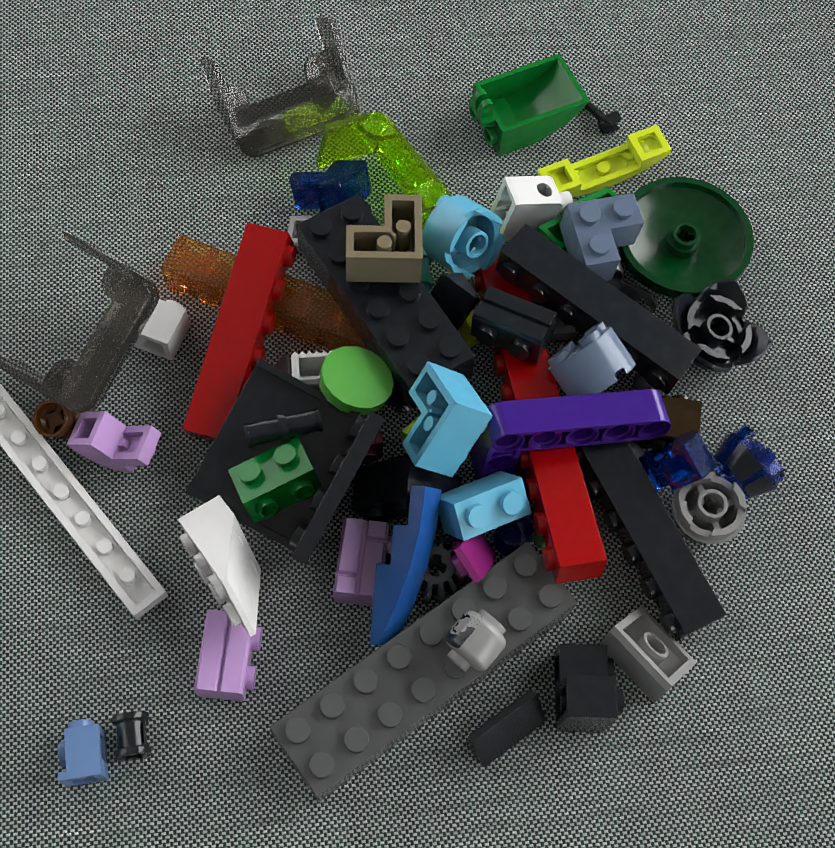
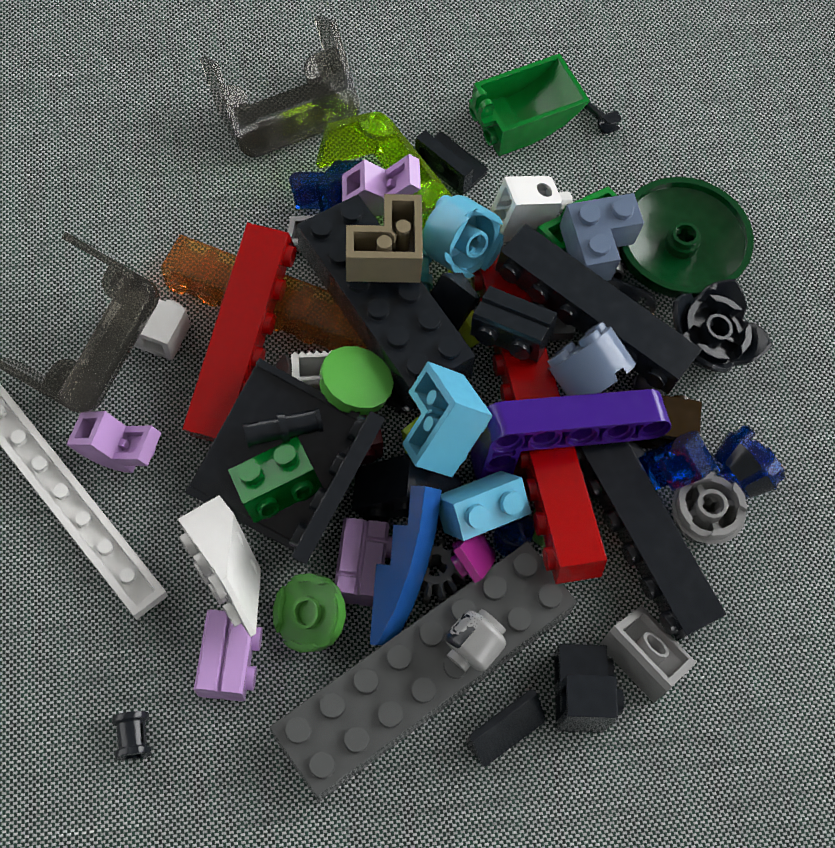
reddish brown wheel [32,400,82,439] -> none
medium blue brick [58,719,109,787] -> none
neon yellow slope [537,124,672,197] -> none
none -> bright green tile [273,573,346,653]
none -> lavender brick [342,154,421,216]
none -> black panel [414,130,488,196]

